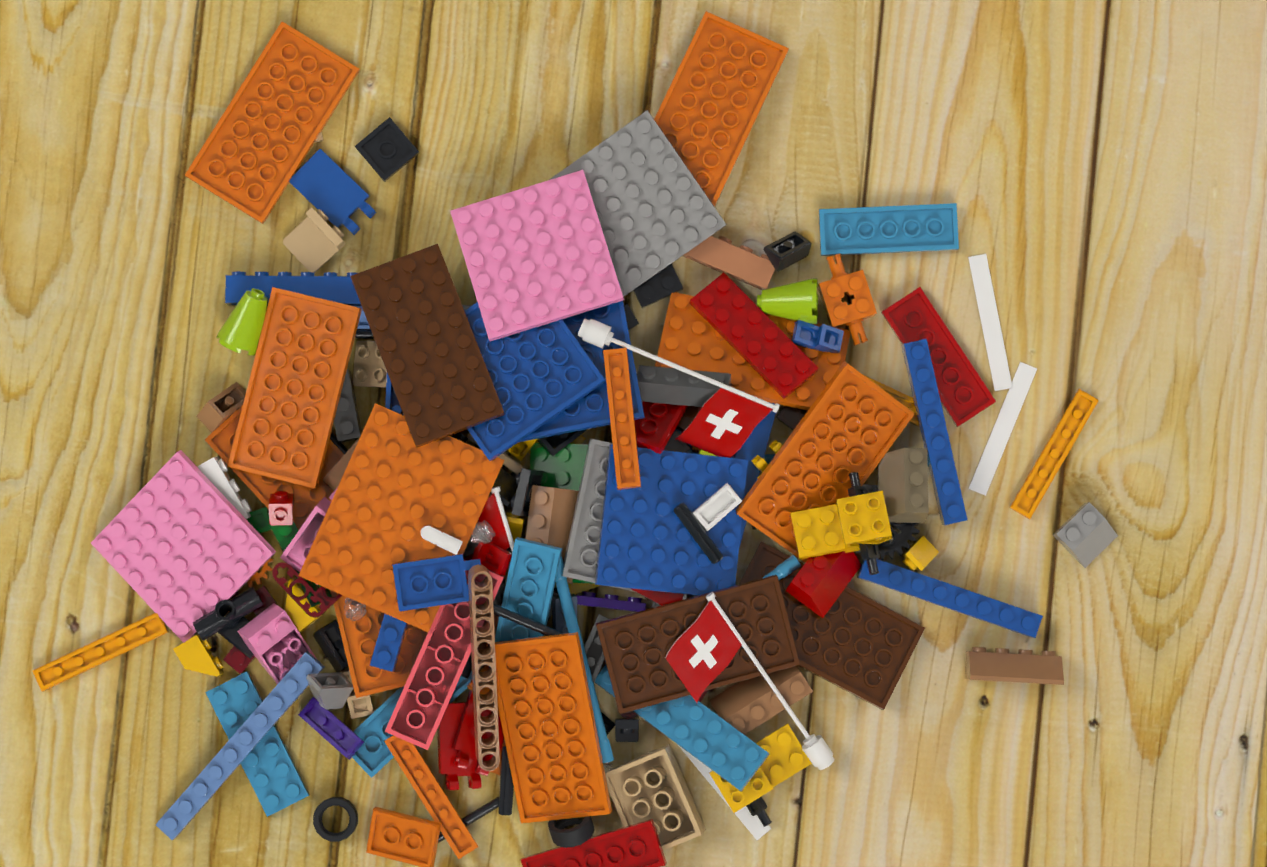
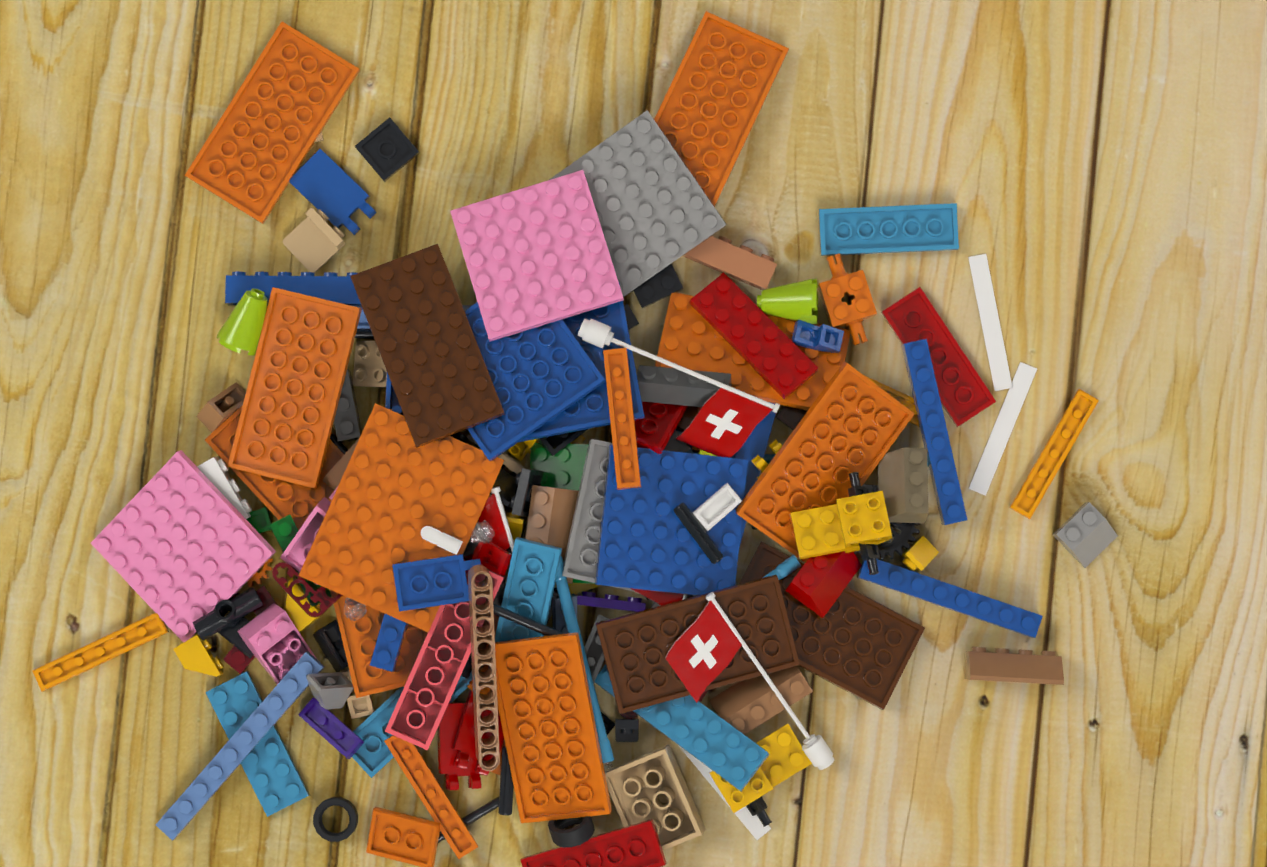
bracket [268,491,294,526] -> none
black slope [763,231,811,272] -> none

